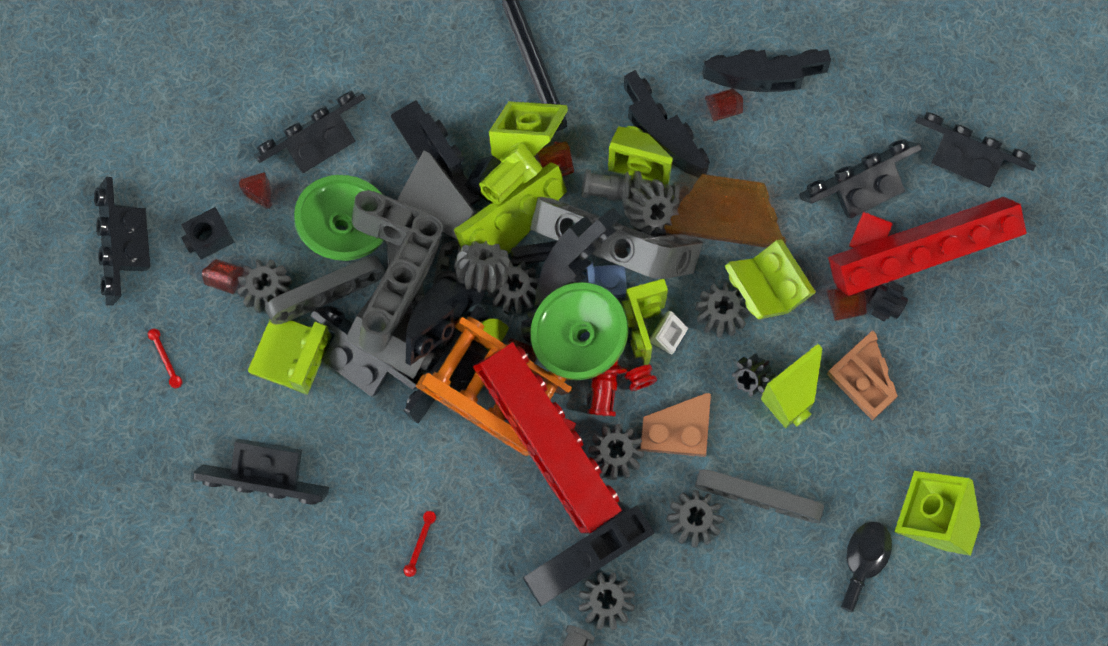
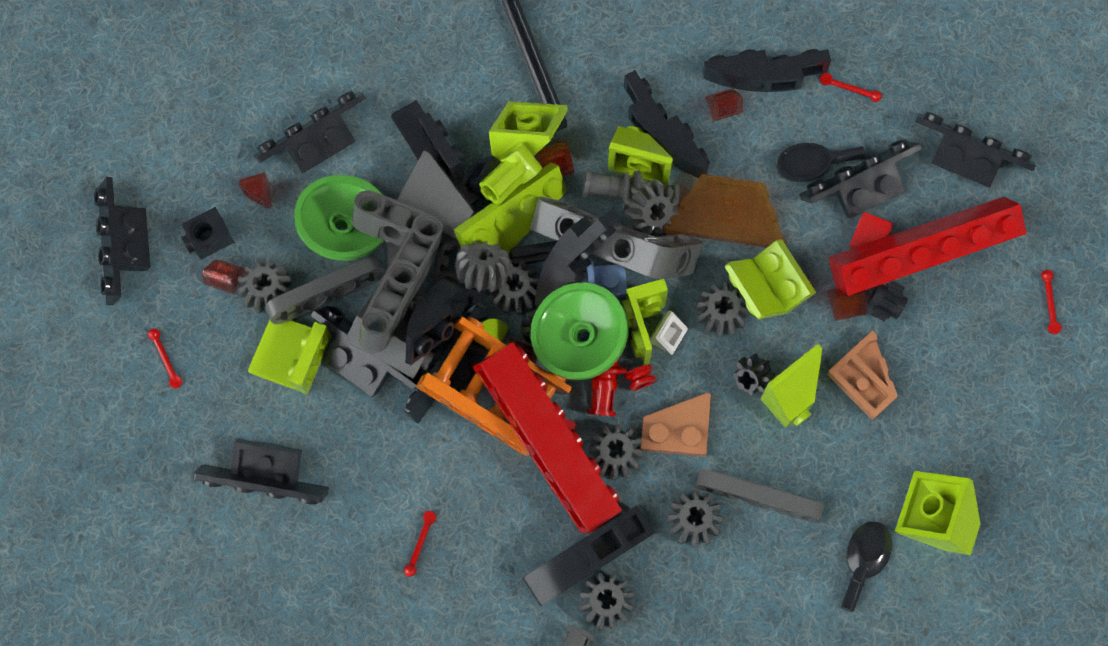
none -> black piece [777,143,865,182]
none -> red hinge [820,73,882,102]
none -> red hinge [1041,269,1061,335]

